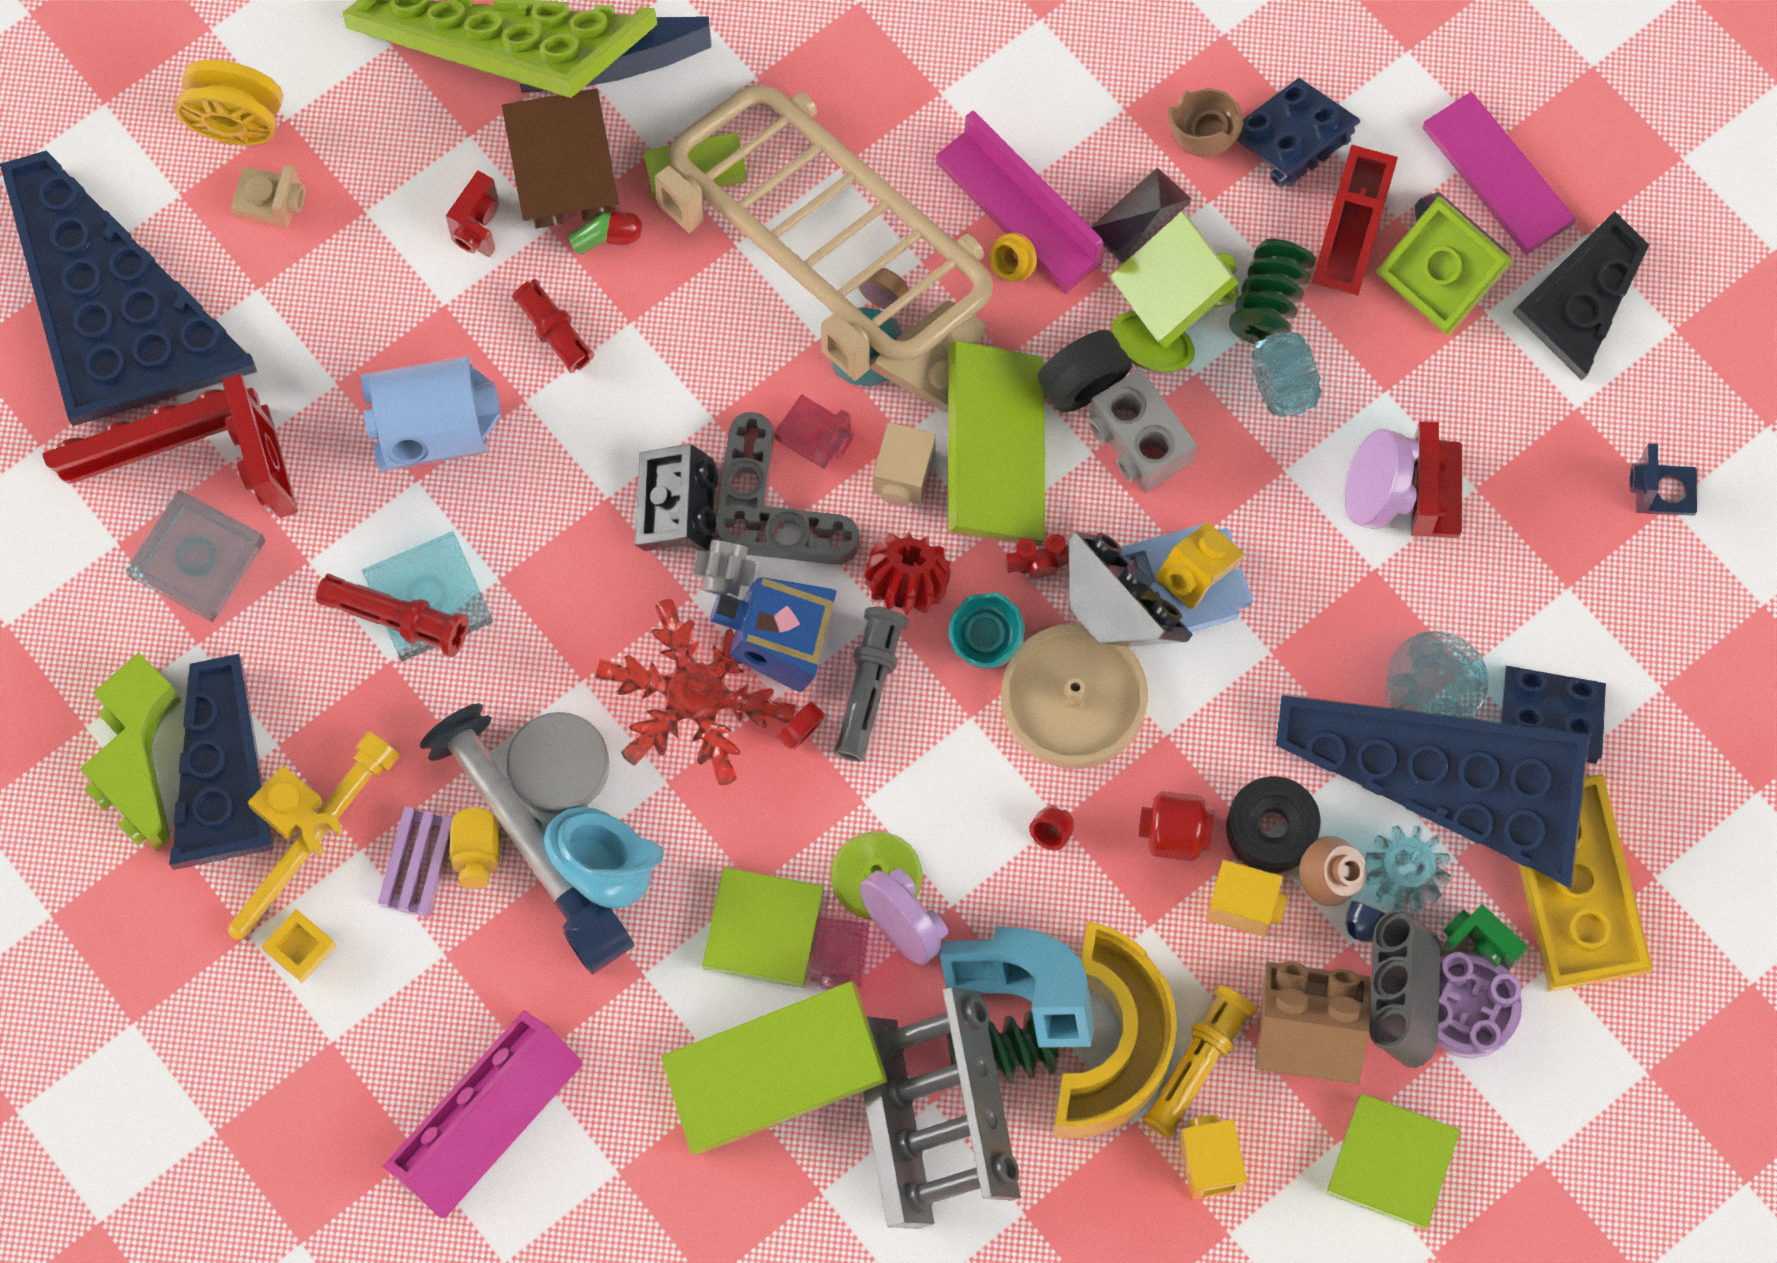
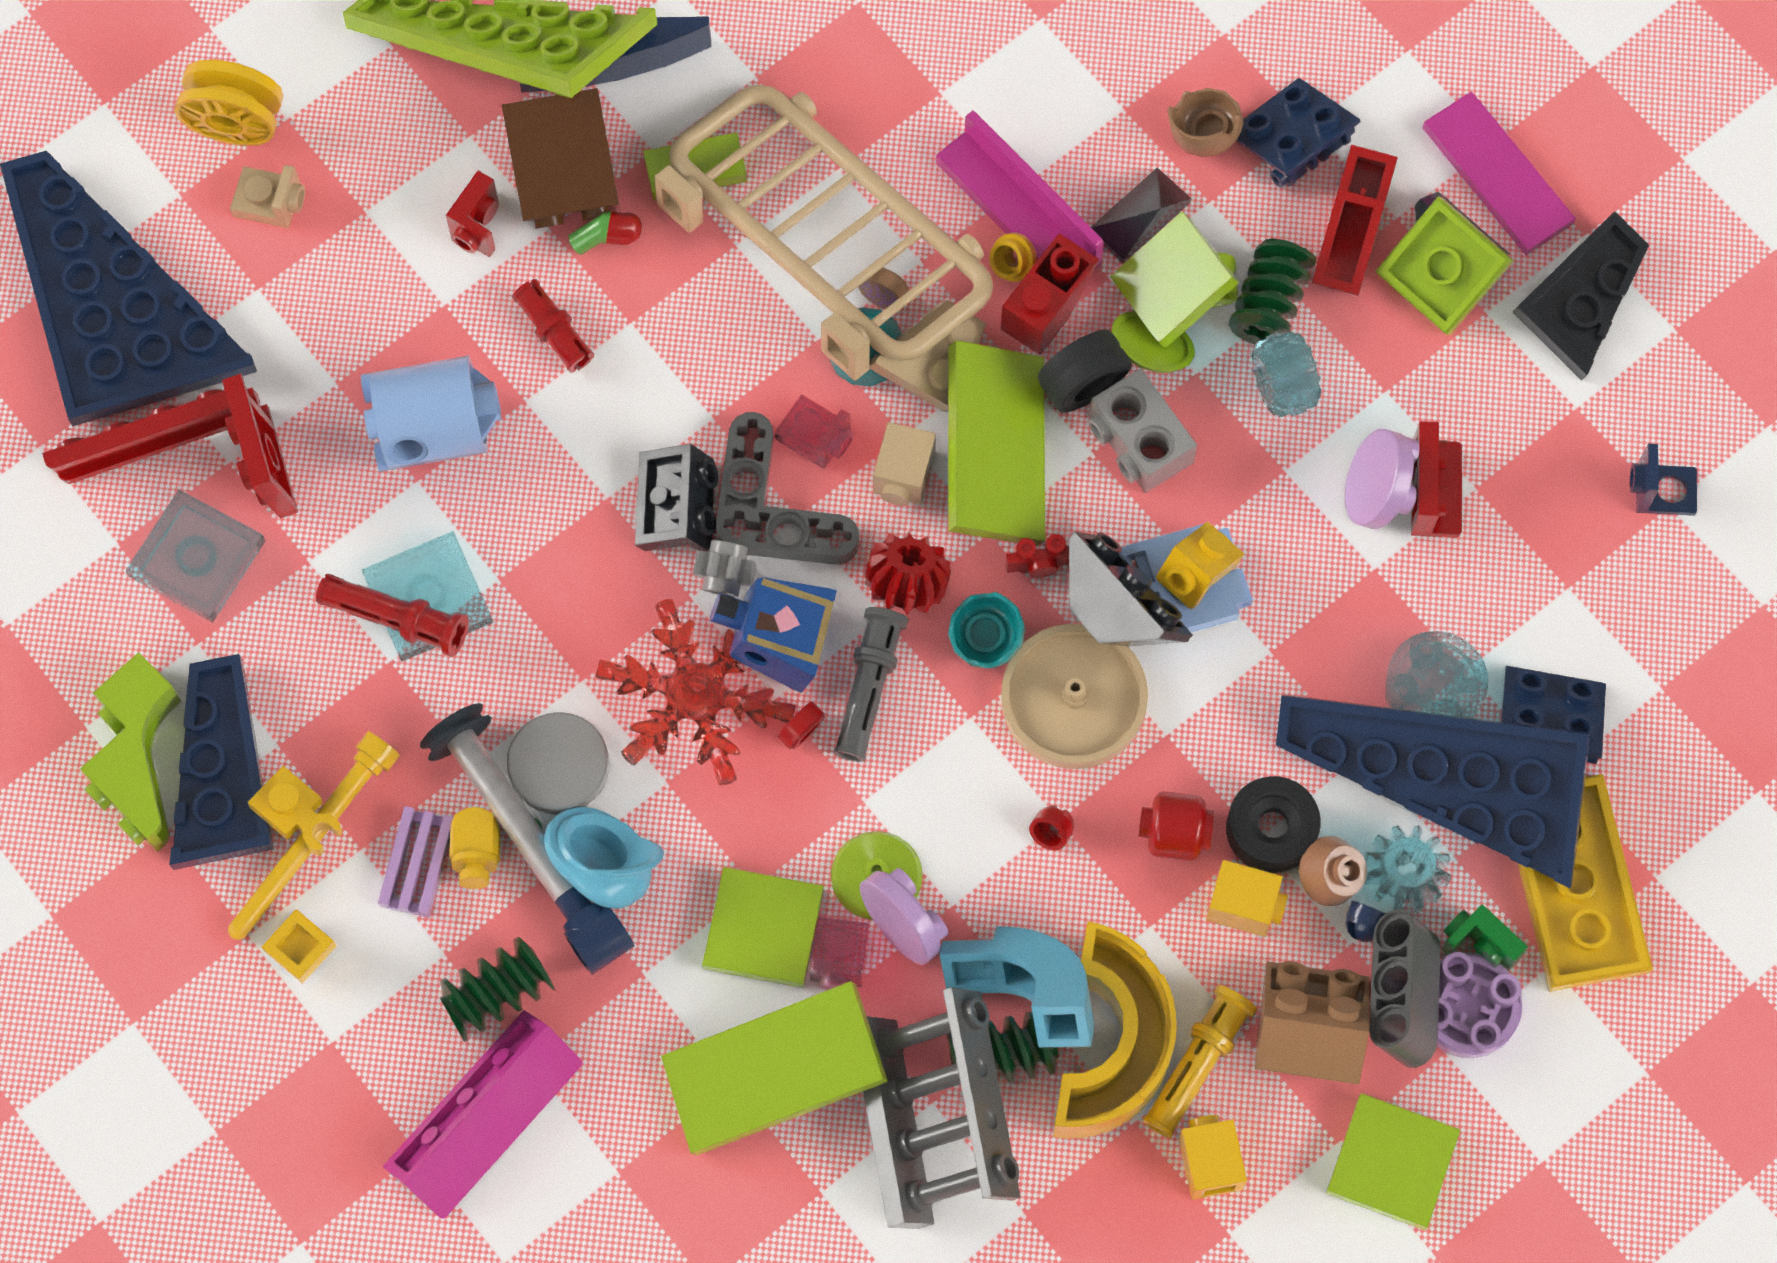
none -> dark green piece [440,937,556,1042]
none -> red slope [1001,233,1099,356]

